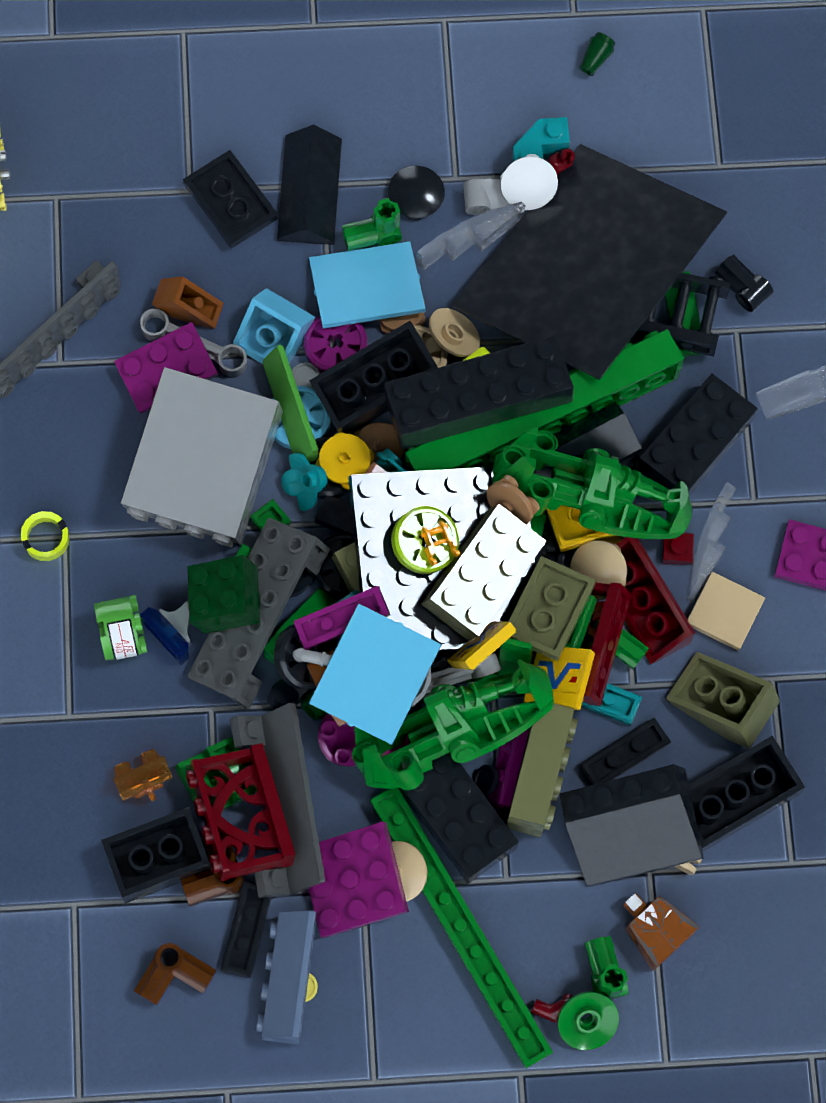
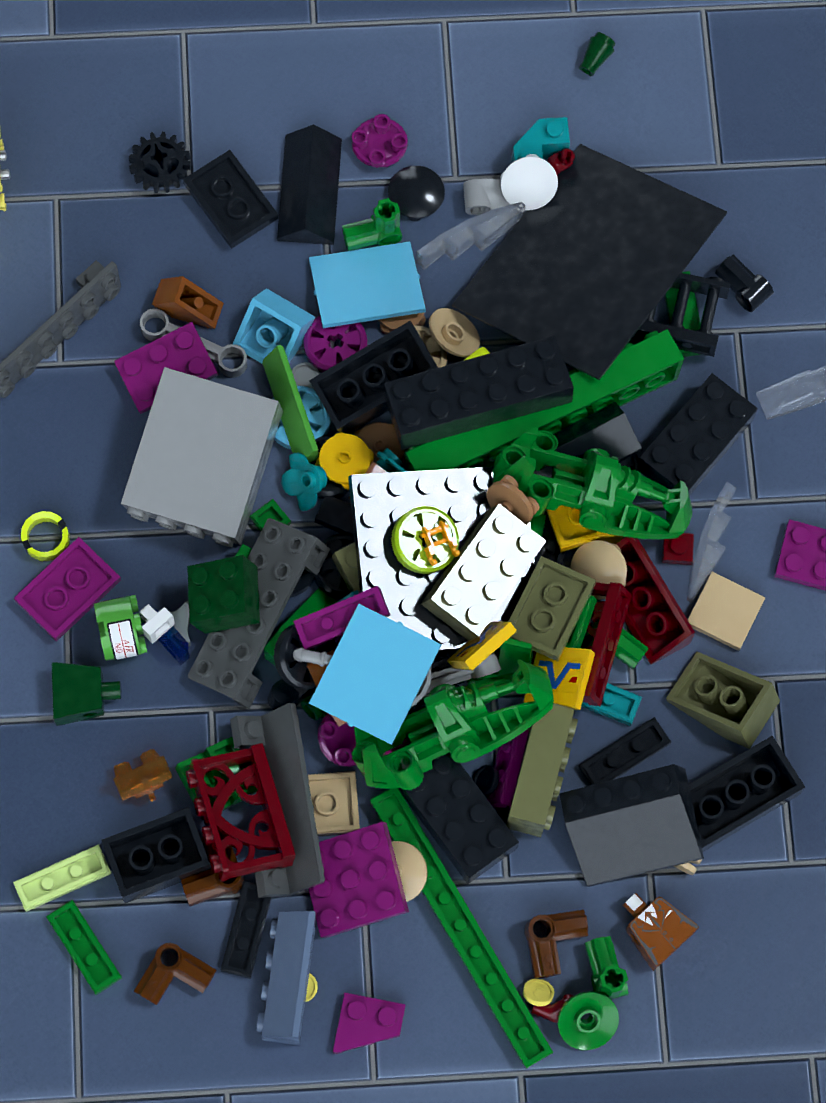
none -> yellowish green tile [13,844,111,912]
none -> magenta plate [14,537,121,642]
none -> green tile [46,900,122,995]
none -> dark green torso [52,662,122,726]
none -> black gear [129,131,191,193]
none -> white tile [139,604,175,644]
none -> tan tile [308,771,360,836]
none -> magenta wing [333,993,406,1054]
none -> magenta dish [351,114,408,168]
none -> light yellow piece [523,979,555,1006]
none -> reddish brown piece [524,910,588,979]

